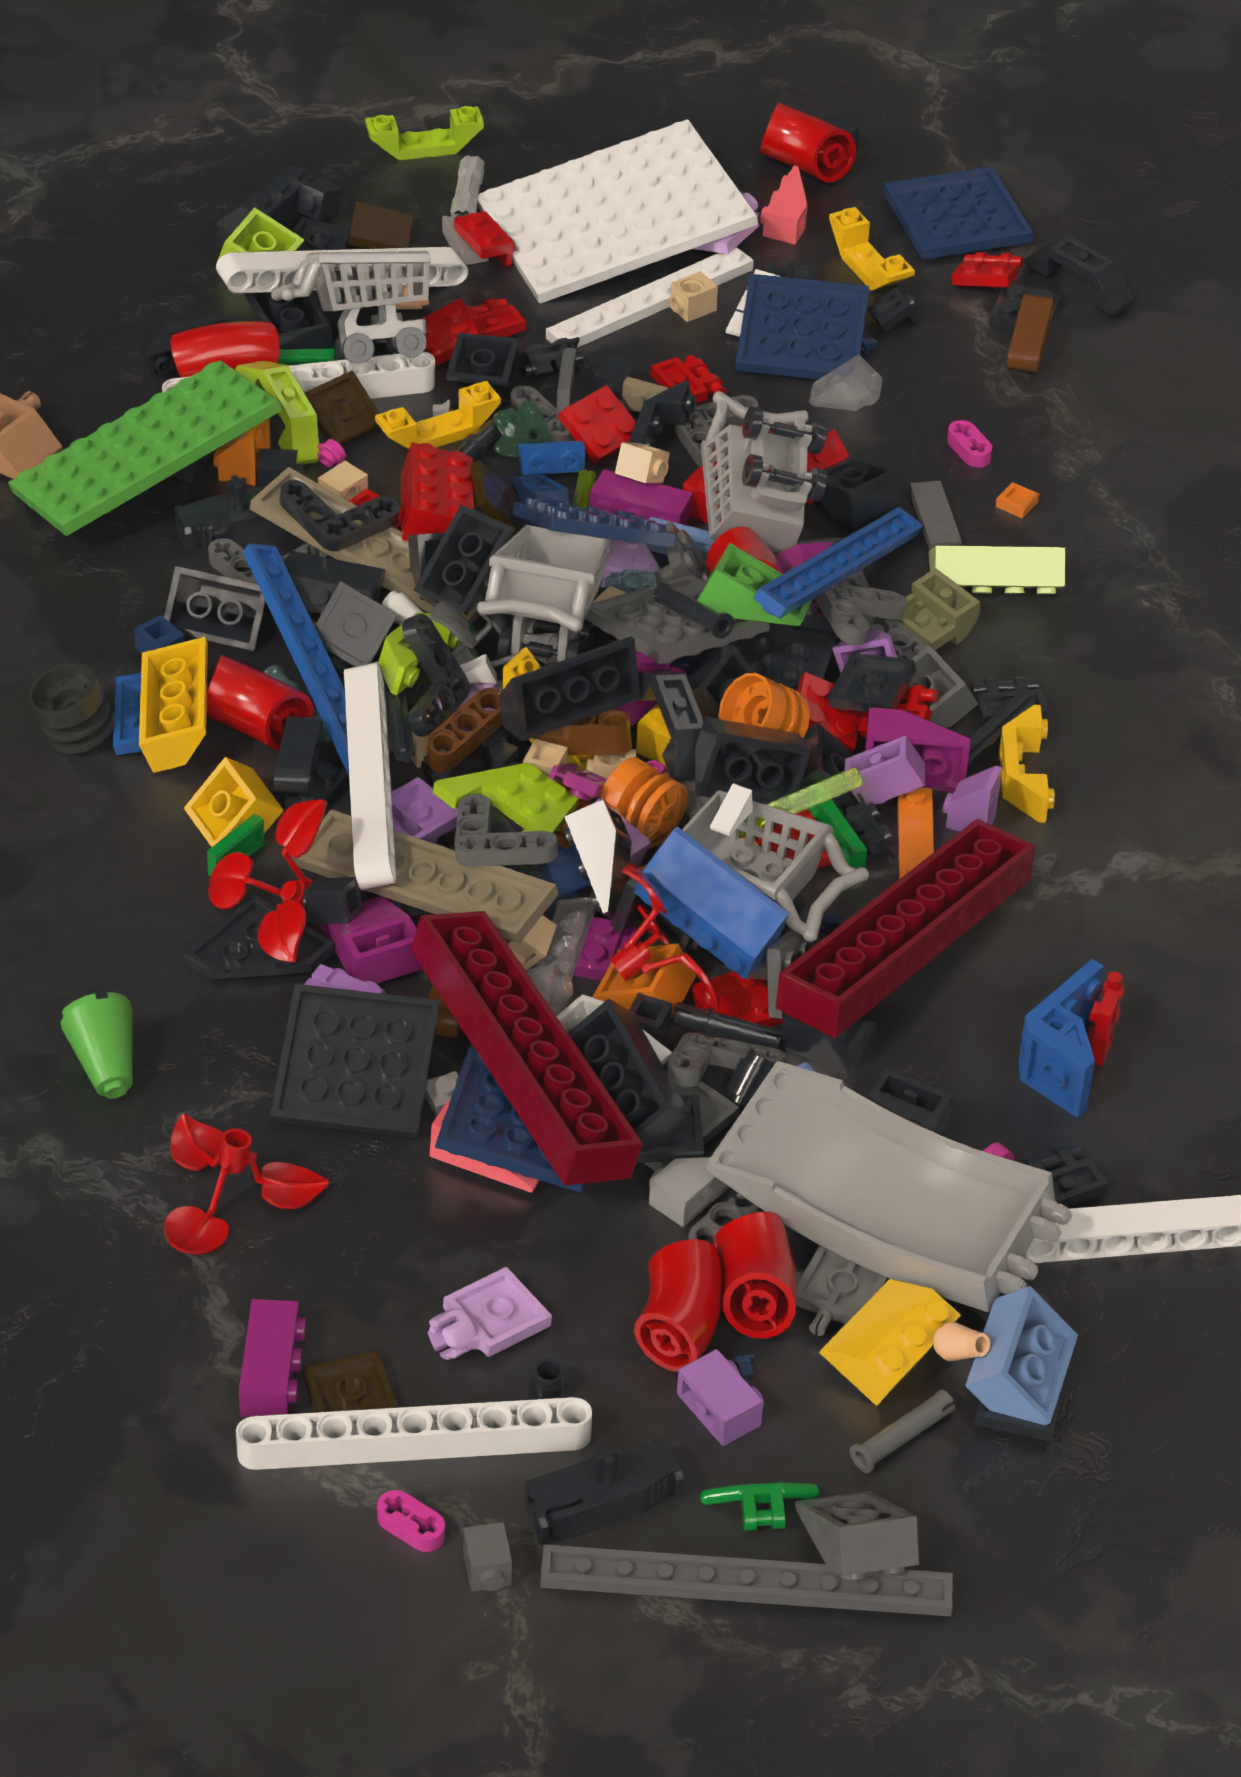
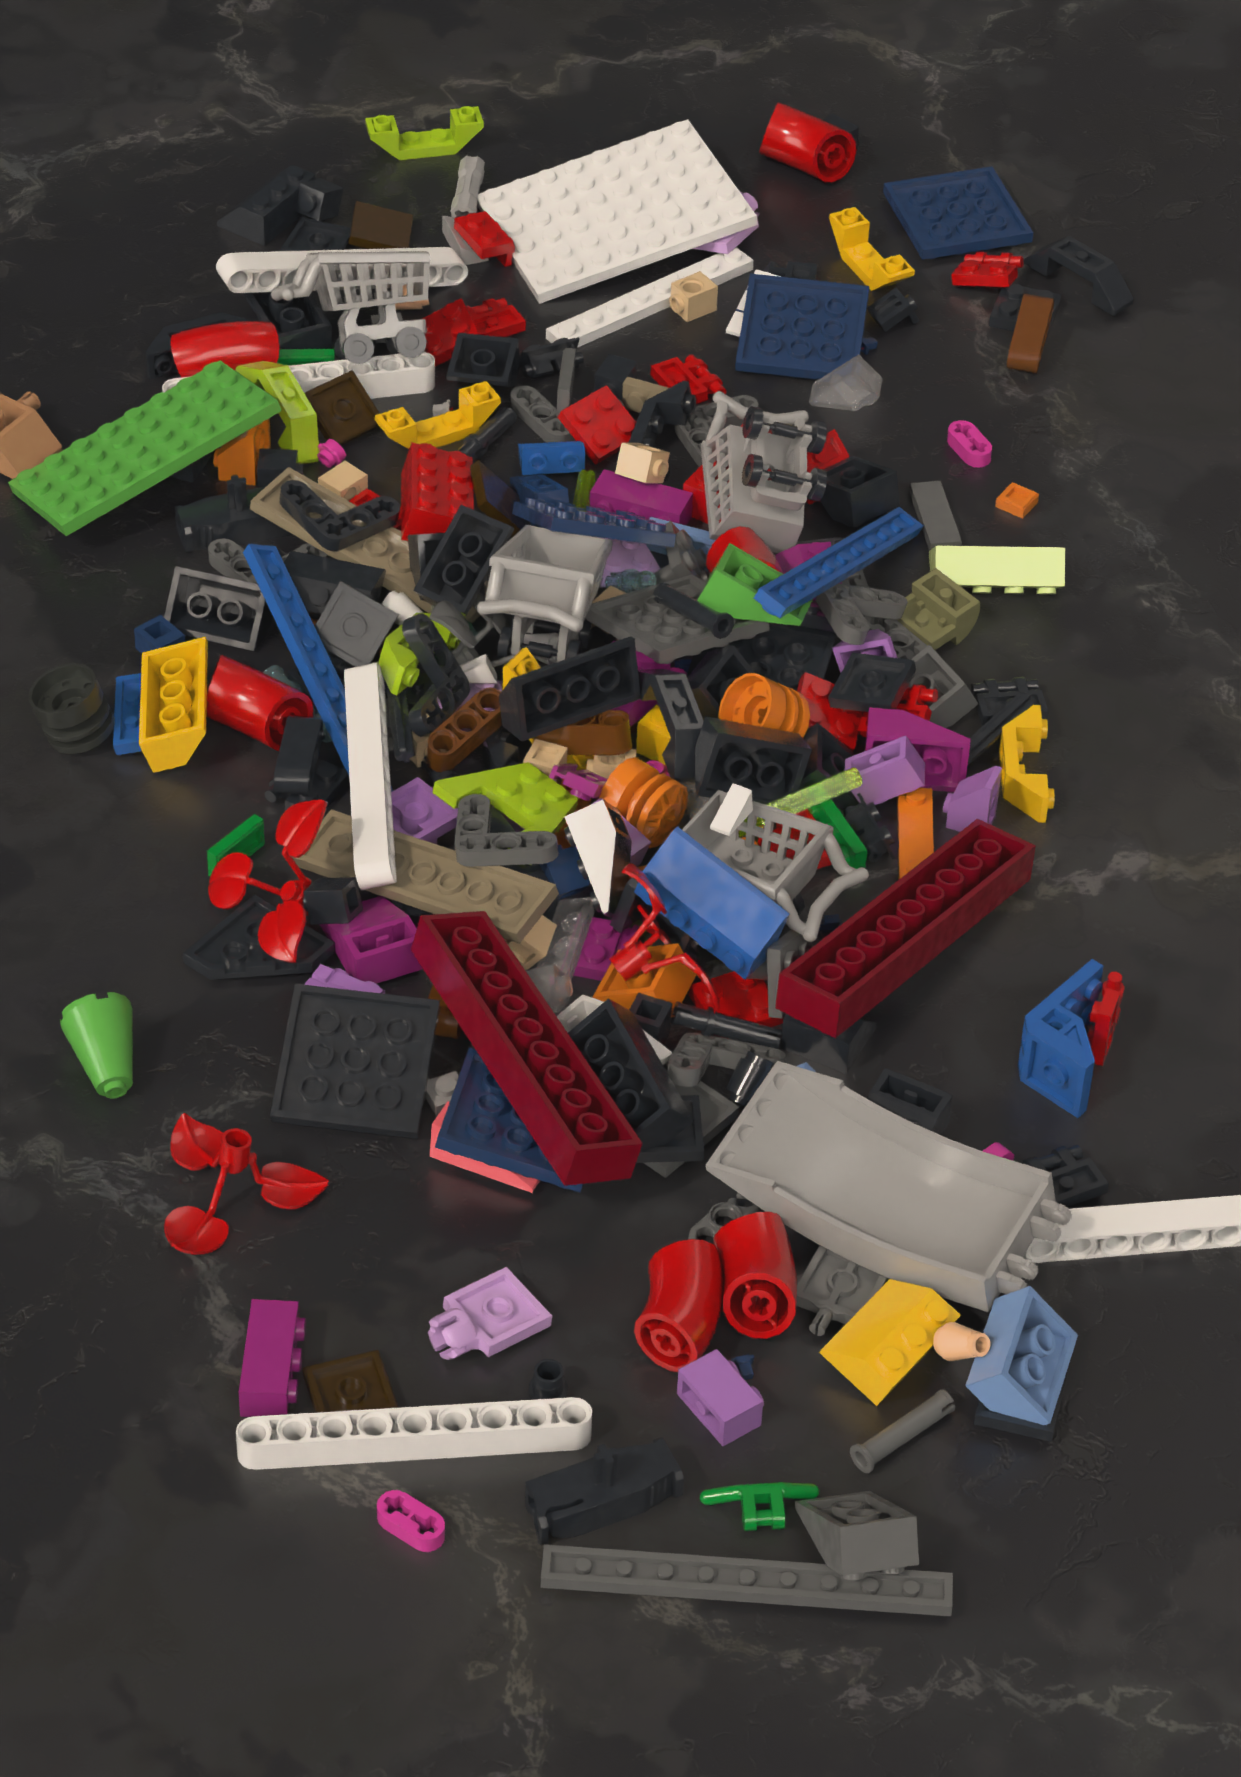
yellow slope [184,757,284,847] -> none
lime slope [217,207,304,262] -> none
dark grey brick [463,1522,512,1592] -> none
clear green plate [493,401,551,457] -> none
light grey slope [649,1157,730,1227] -> none
coral slope [760,165,807,245] -> none

